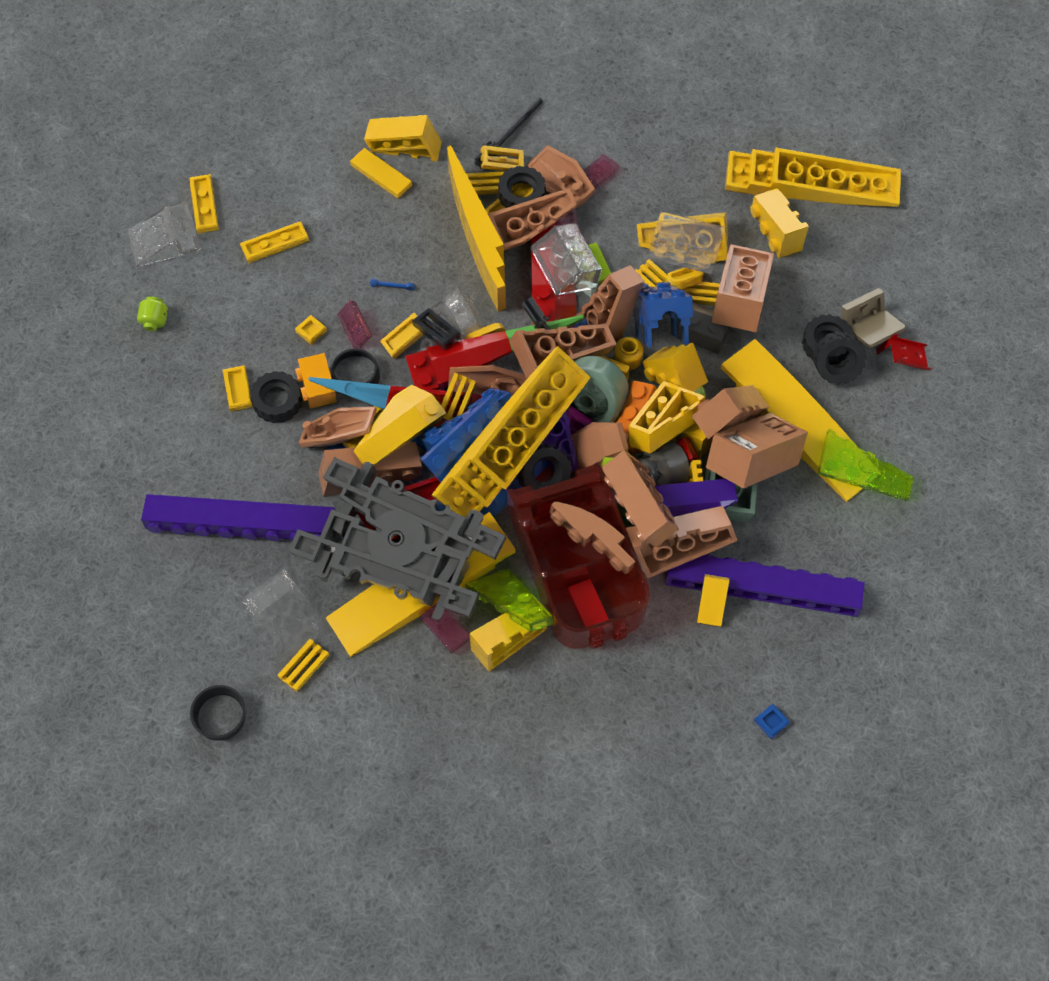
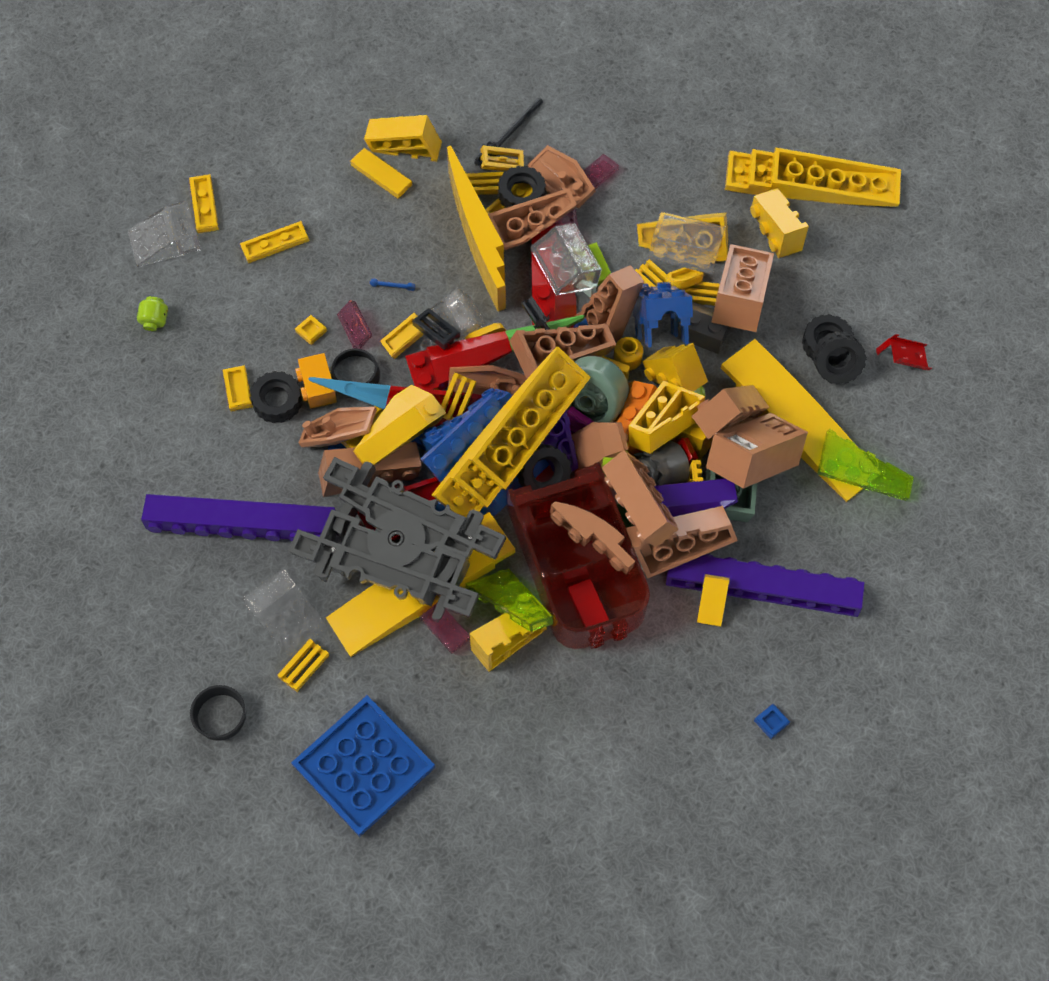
dark tan bracket [842,288,905,348] -> none
none -> blue plate [291,695,435,838]

